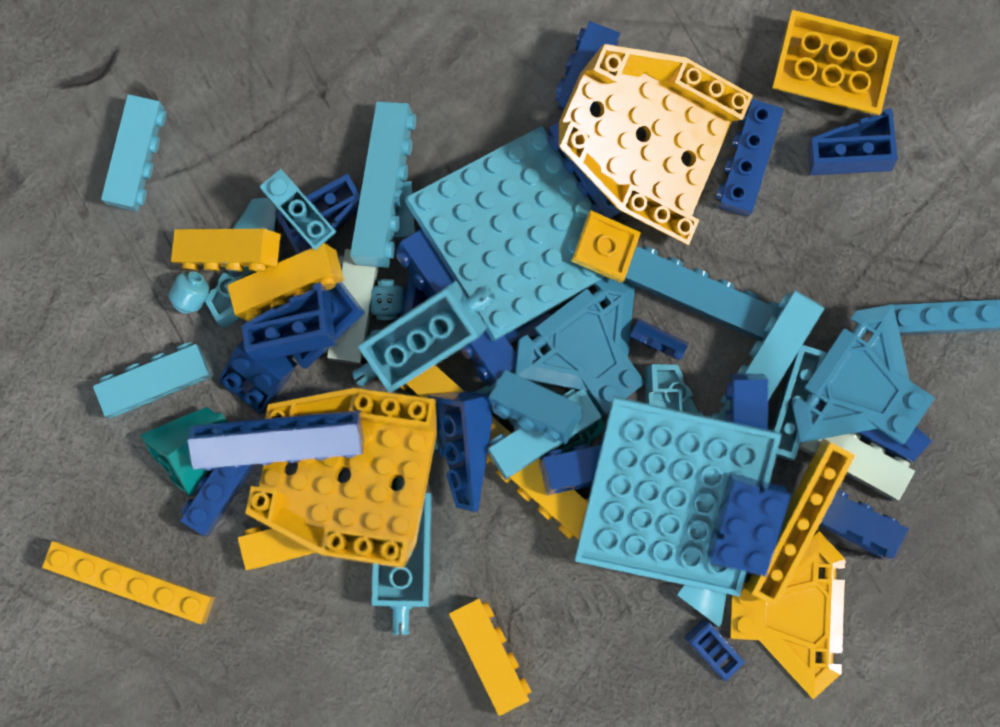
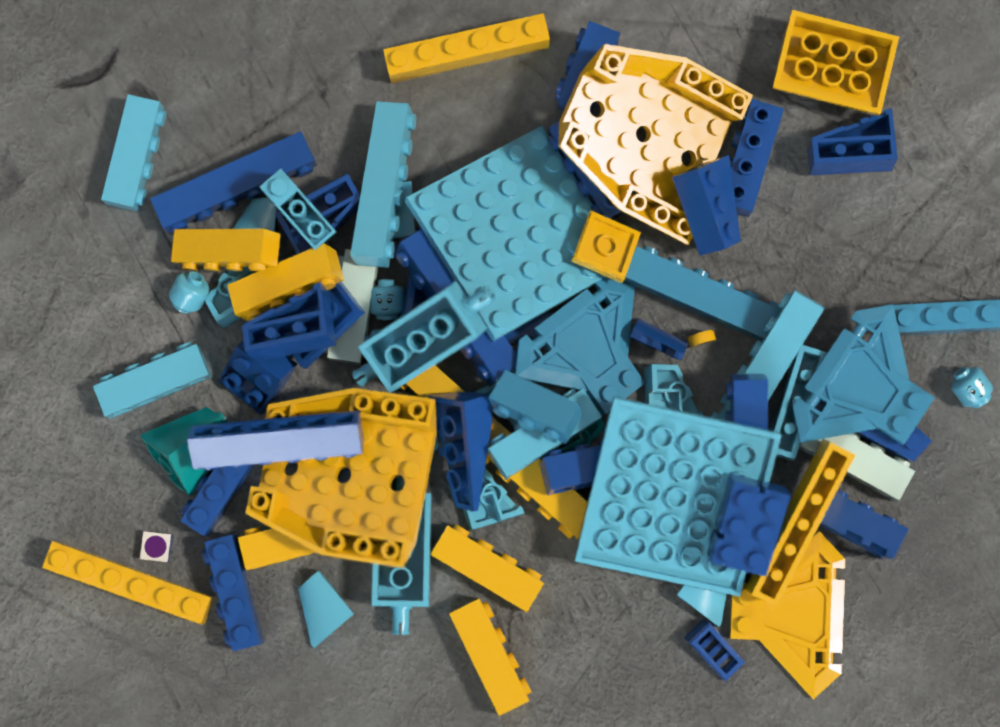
none -> tile [140,531,173,562]
none -> blue brick [150,131,317,234]
none -> blue brick [202,535,264,652]
none -> medium azure slope [298,571,355,648]
none -> yellow brick [383,13,550,83]
none -> yellow brick [430,524,544,612]
none -> medium azure slope [463,468,524,531]
none -> blue wedge [672,155,741,256]
none -> yellow tile [687,330,716,348]
none -> medium azure head [951,366,993,409]

